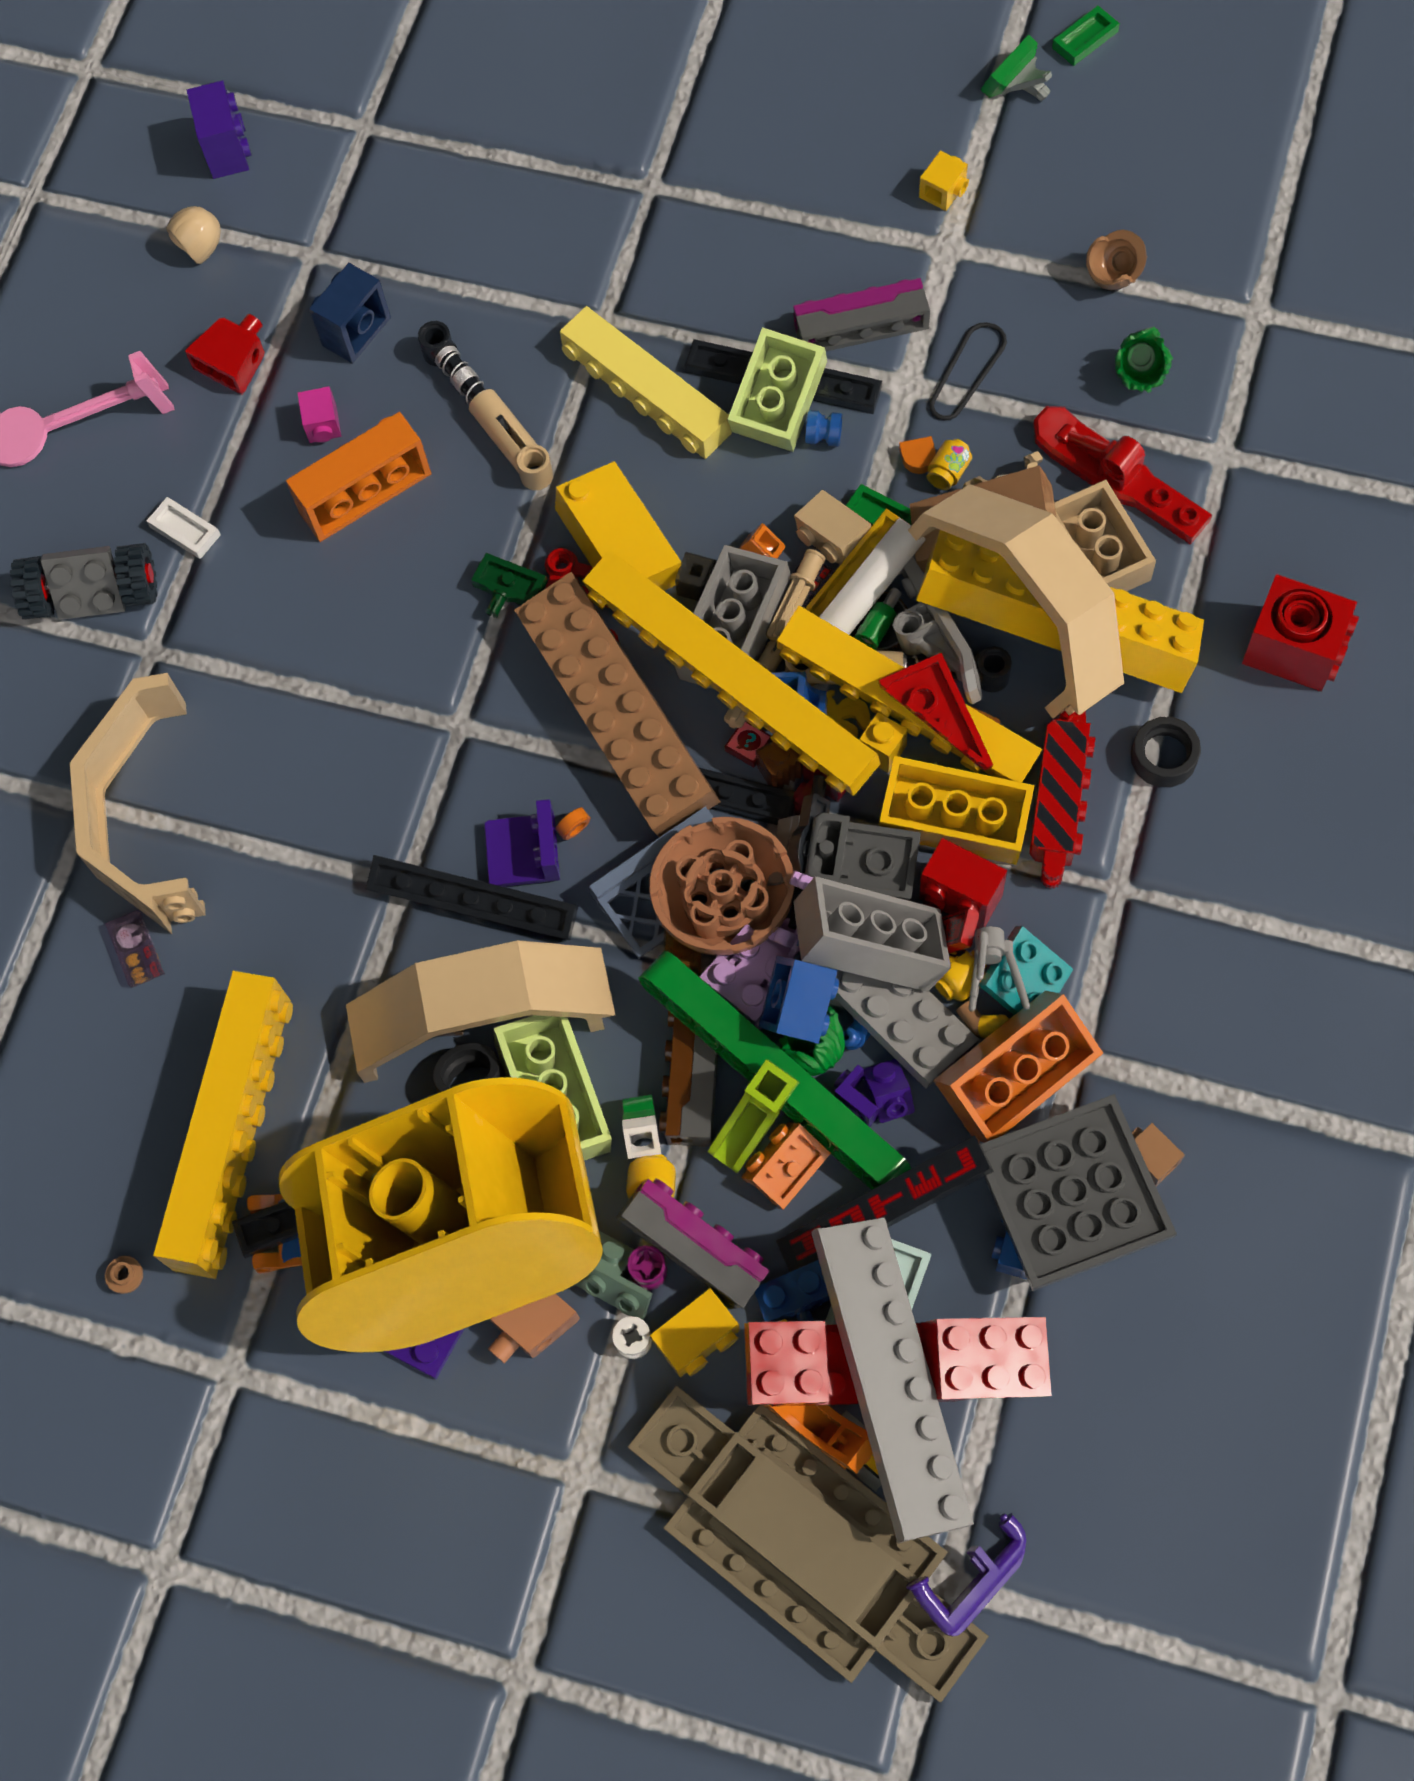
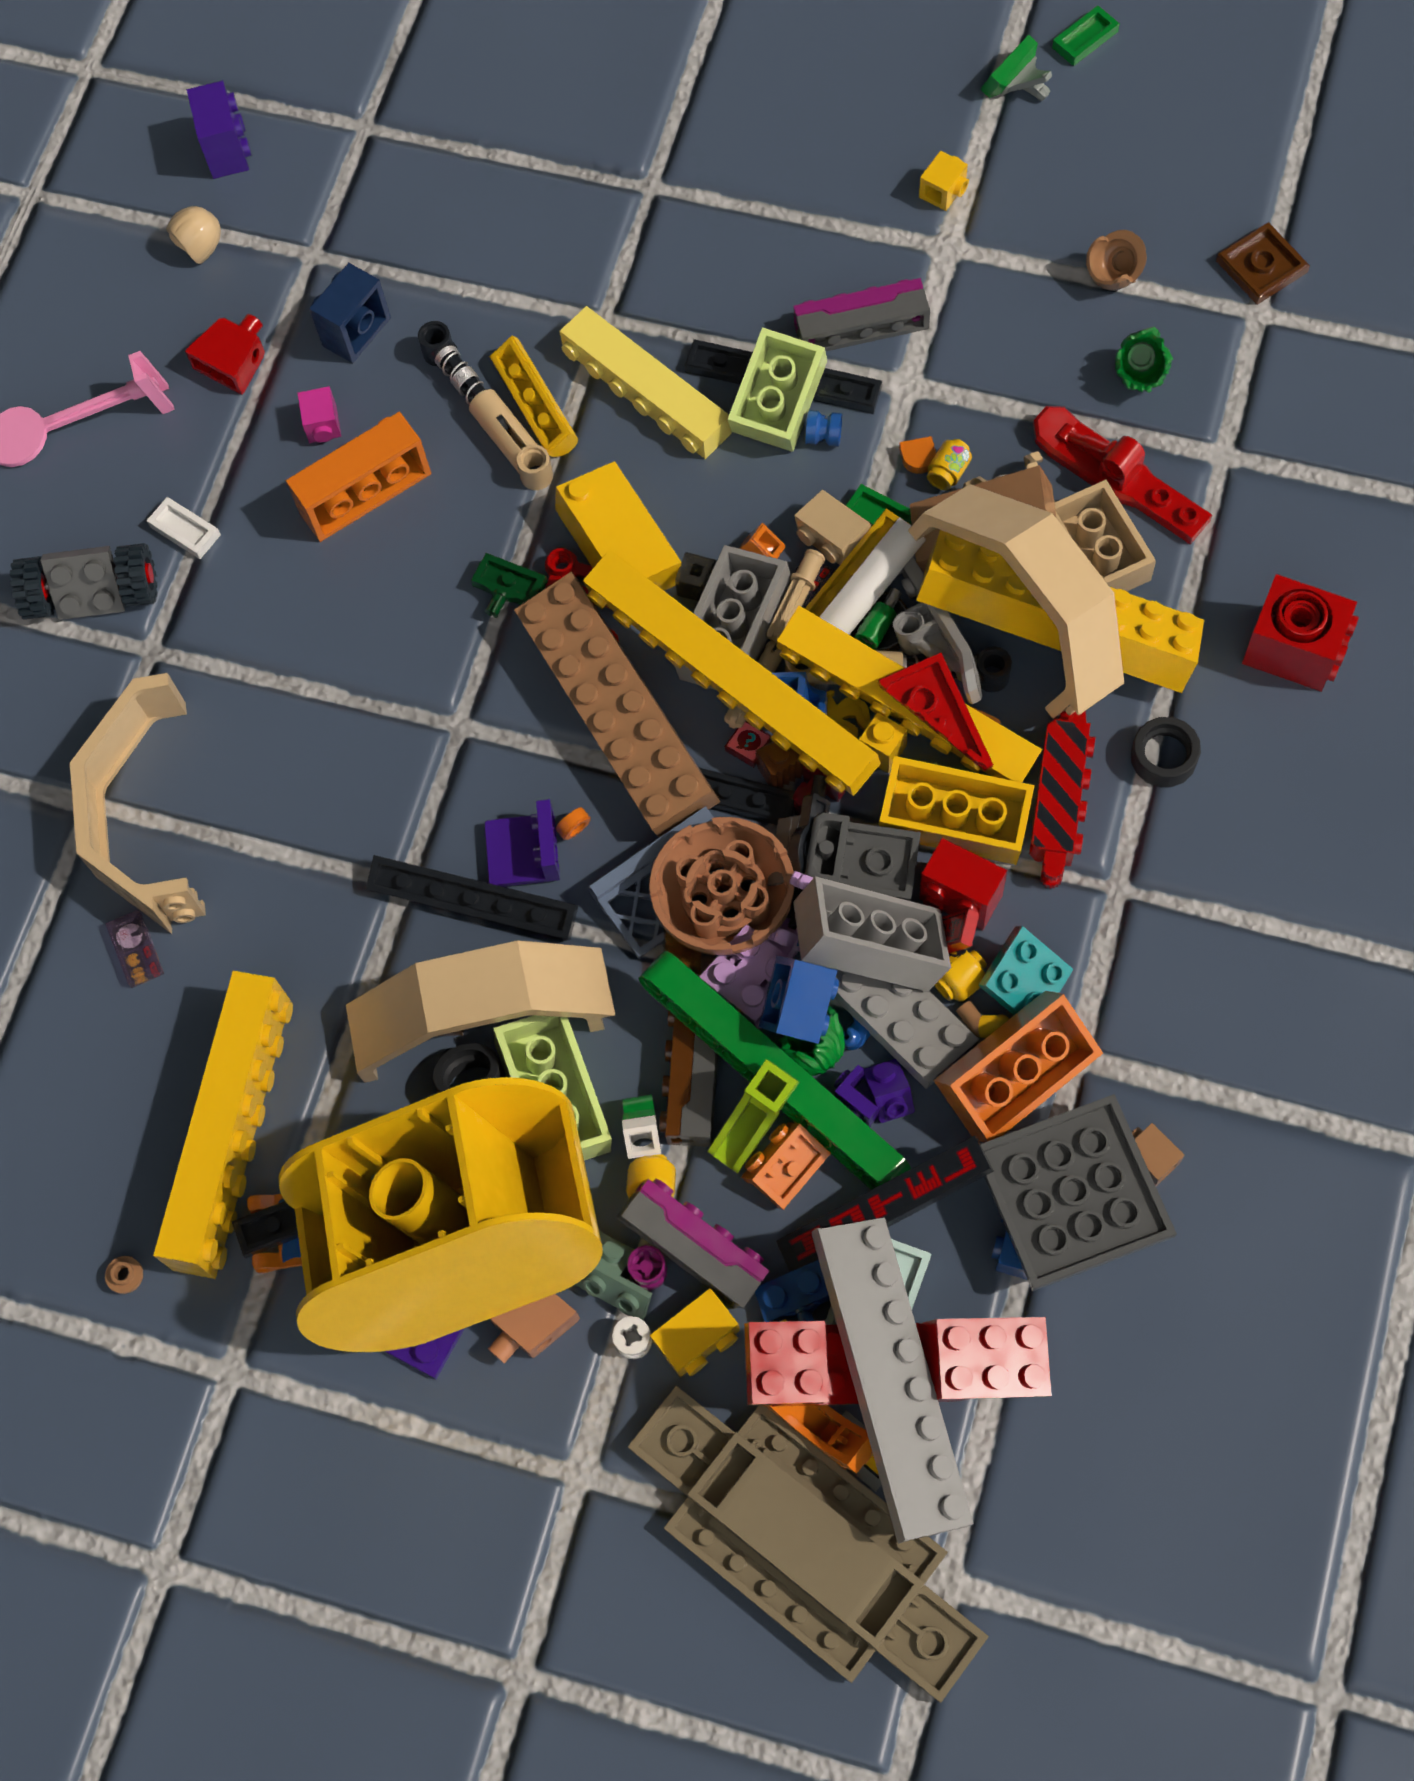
dark purple piece [906,1513,1027,1637] -> none
black piece [929,322,1007,420] -> none
light grey plant [968,926,1030,1012] -> none
none -> yellow brick [489,335,578,457]
none -> reddish brown tile [1216,222,1310,305]

